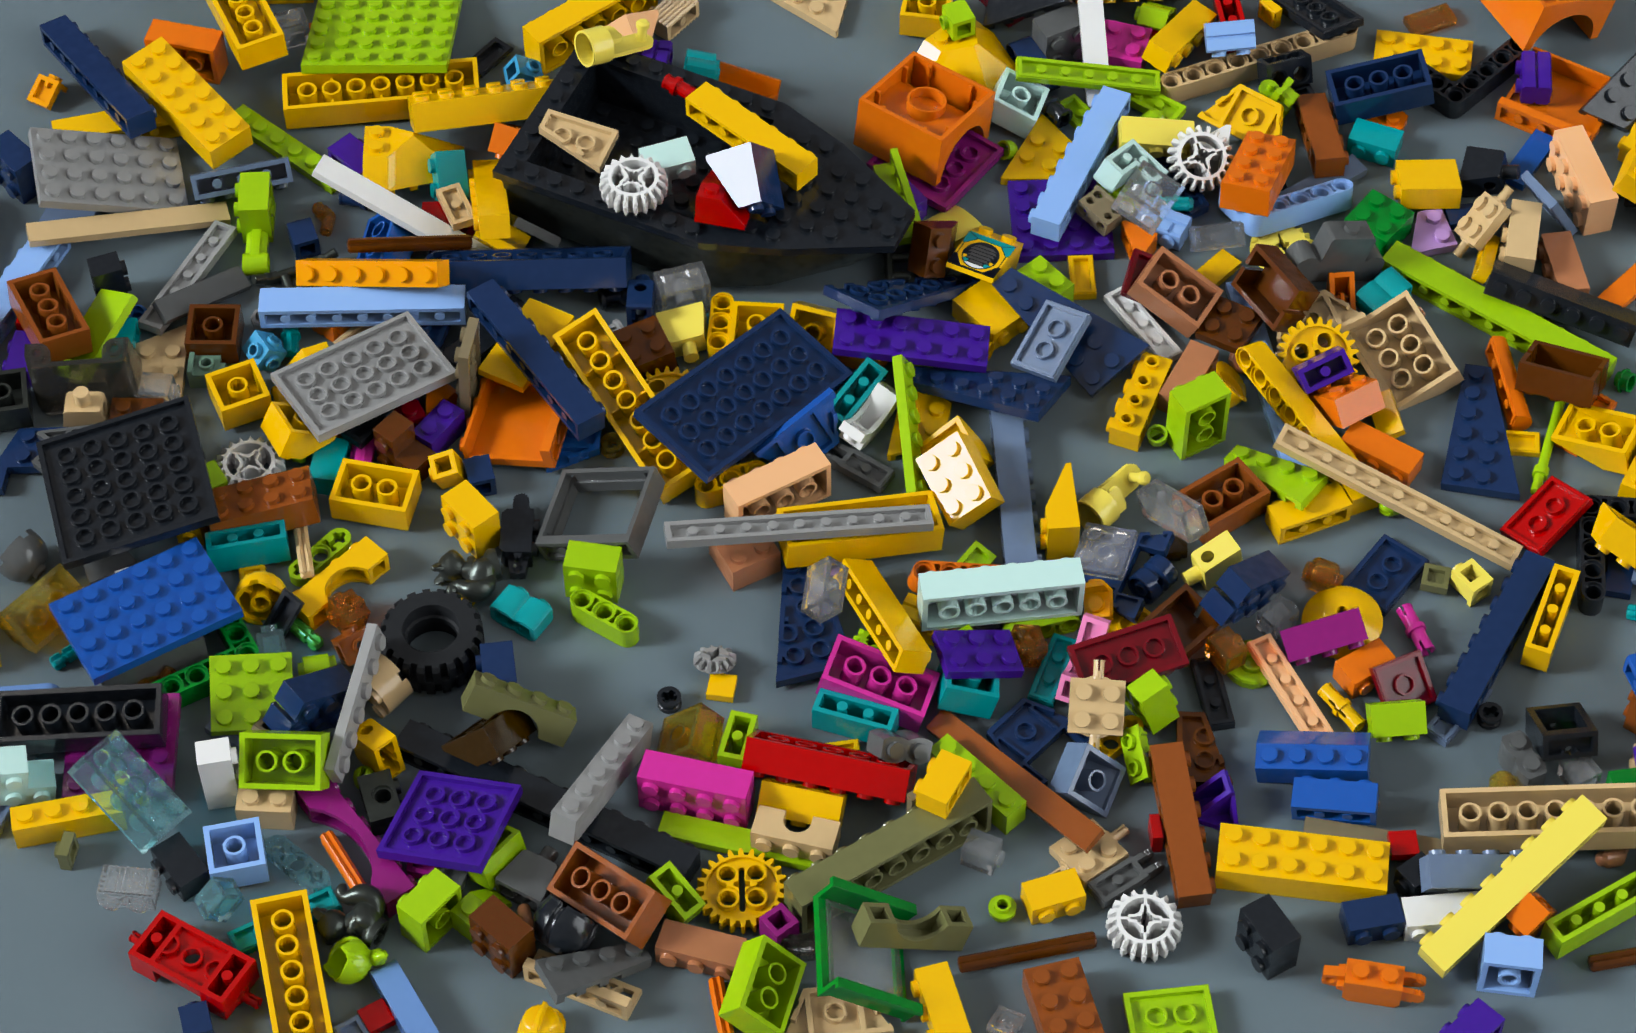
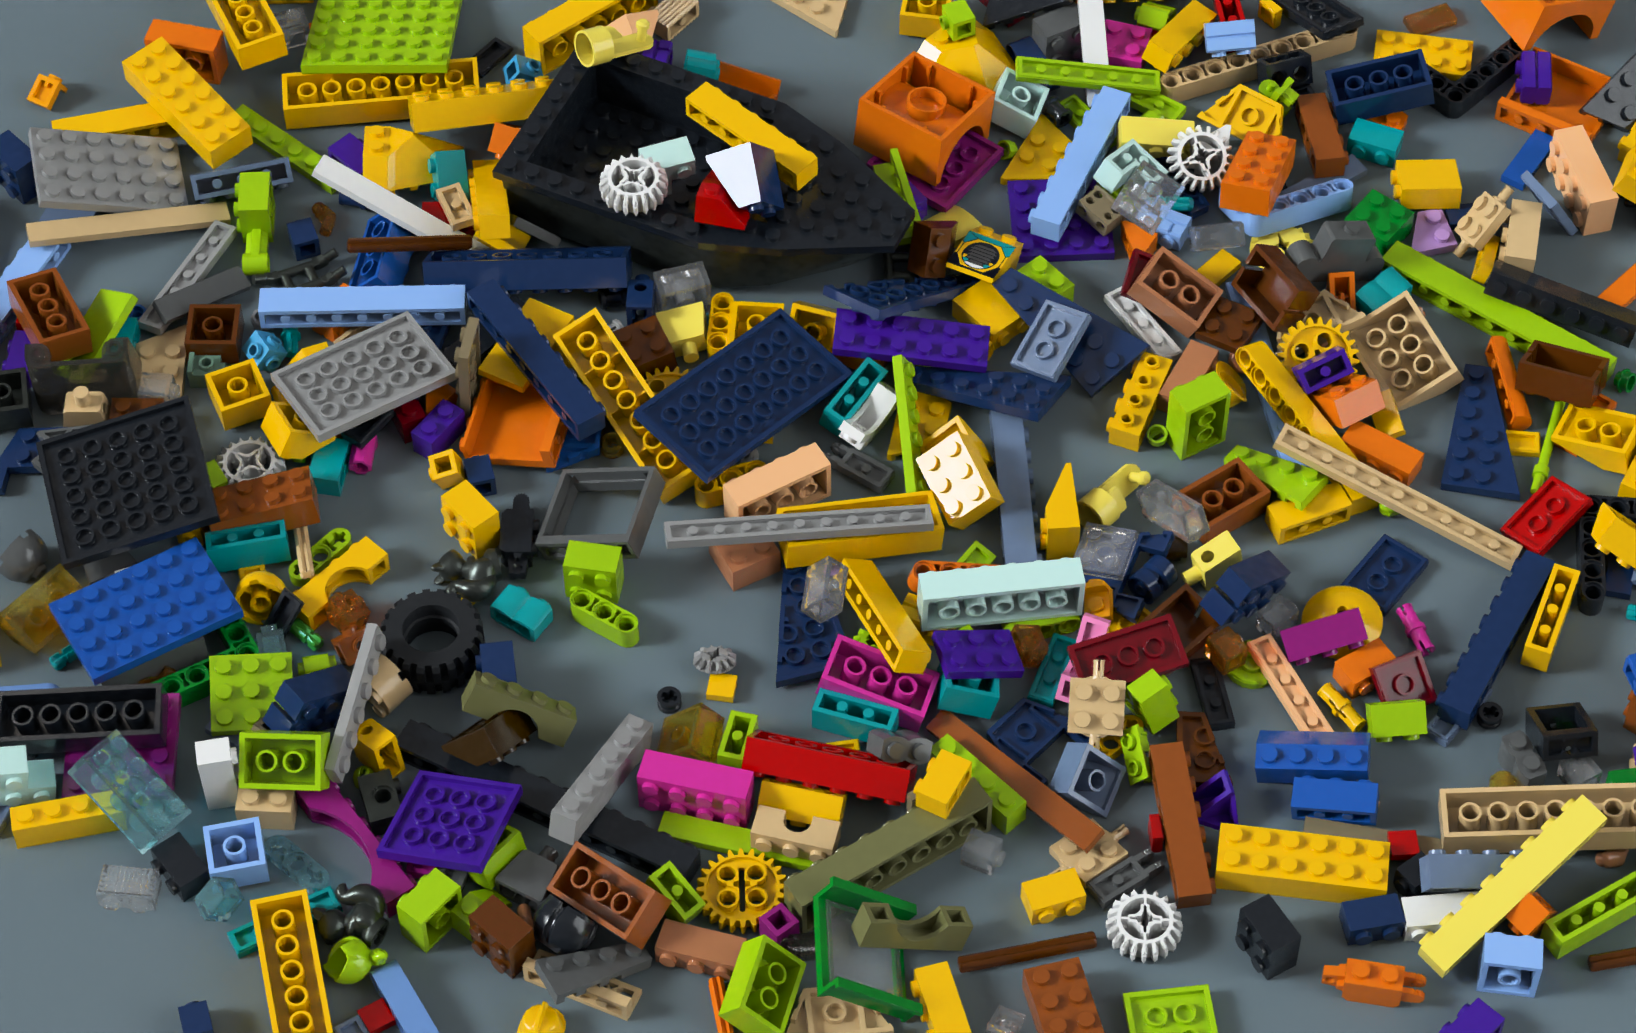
dark blue brick [39,15,157,139] -> none
olive plate [54,831,79,871] -> none
black brick [87,251,132,296] -> none
red brick [128,910,263,1020] -> none
light orange brick [295,258,450,288] -> none
orange axle [320,830,366,888] -> none
yellow brick [328,458,422,531] -> none
reddish brown brick [373,410,435,482] -> none
tan wing [539,109,619,174] -> none
red pin [661,73,697,99] -> none
blue wing [752,387,839,462] -> none
lime plate [988,895,1017,922] -> none
yellow tile [1067,255,1097,300] -> none
clear orange head [1301,557,1344,592] -> none
olive plate [1420,563,1451,595] -> none
light yellow brick [1449,558,1494,607] -> none
black torso [1460,146,1520,198] -> none
nougat brick [1536,230,1590,294] -> none

